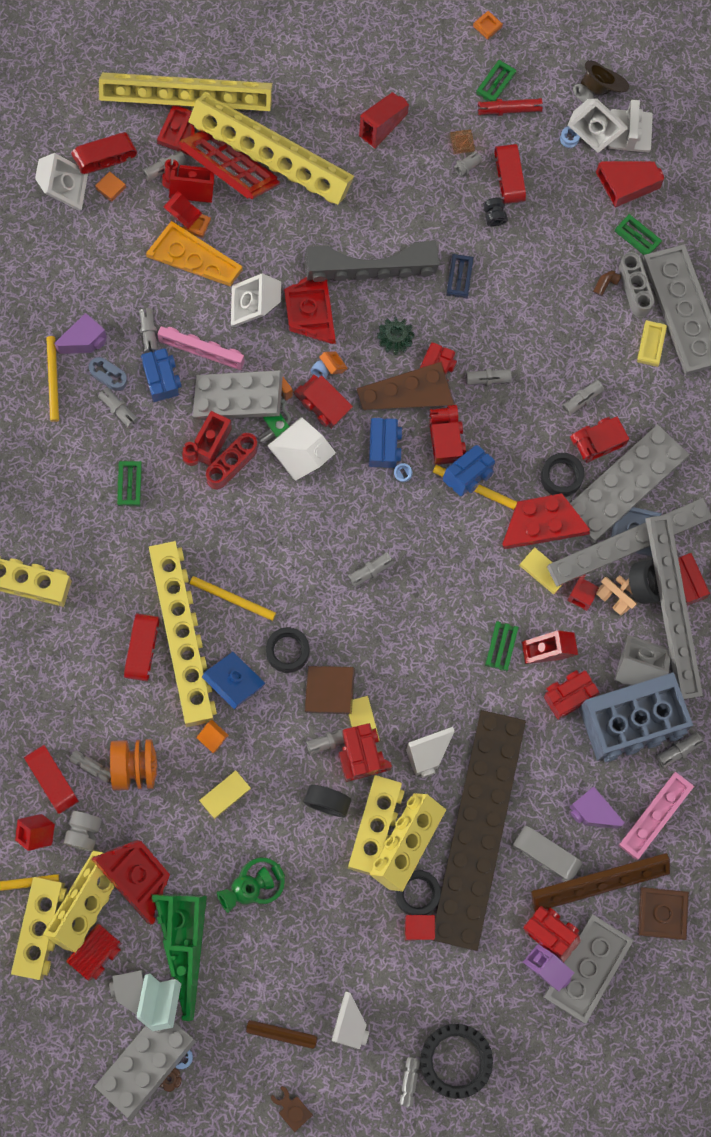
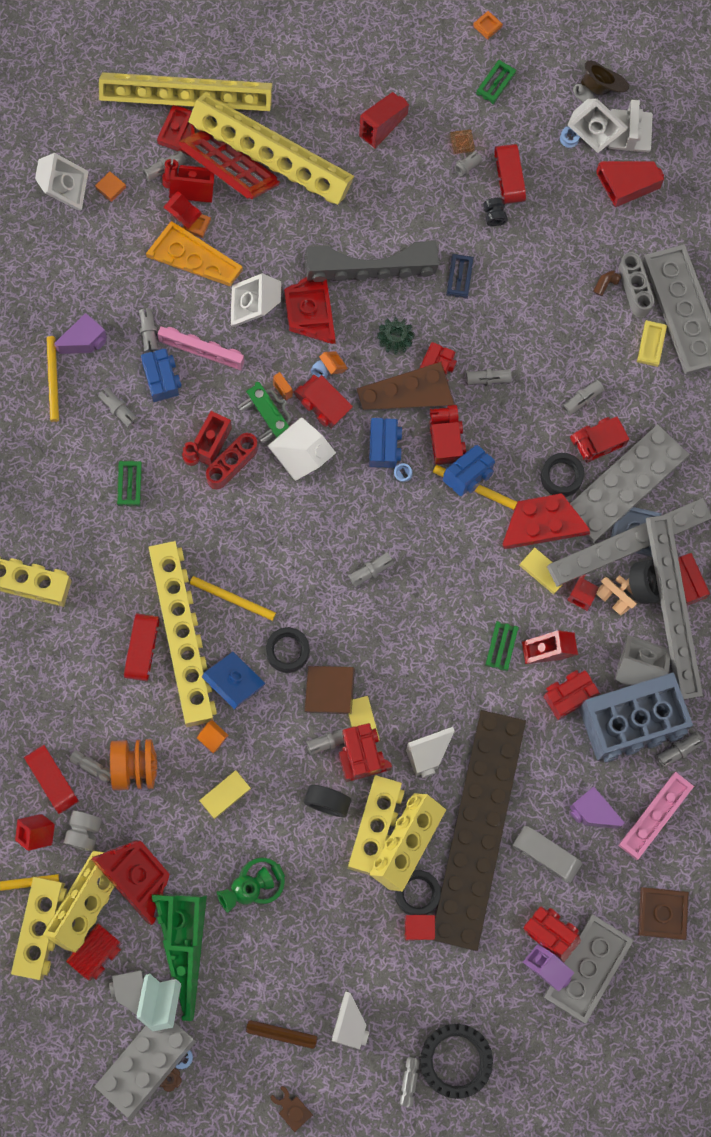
red beam [71,132,137,174] -> none
sand blue beam [89,357,127,391] -> none
light grey plate [193,370,283,420] -> none
red pin [478,98,543,116] -> none
reddish brown tile [531,853,670,912] -> none
green tile [615,214,662,255] -> none

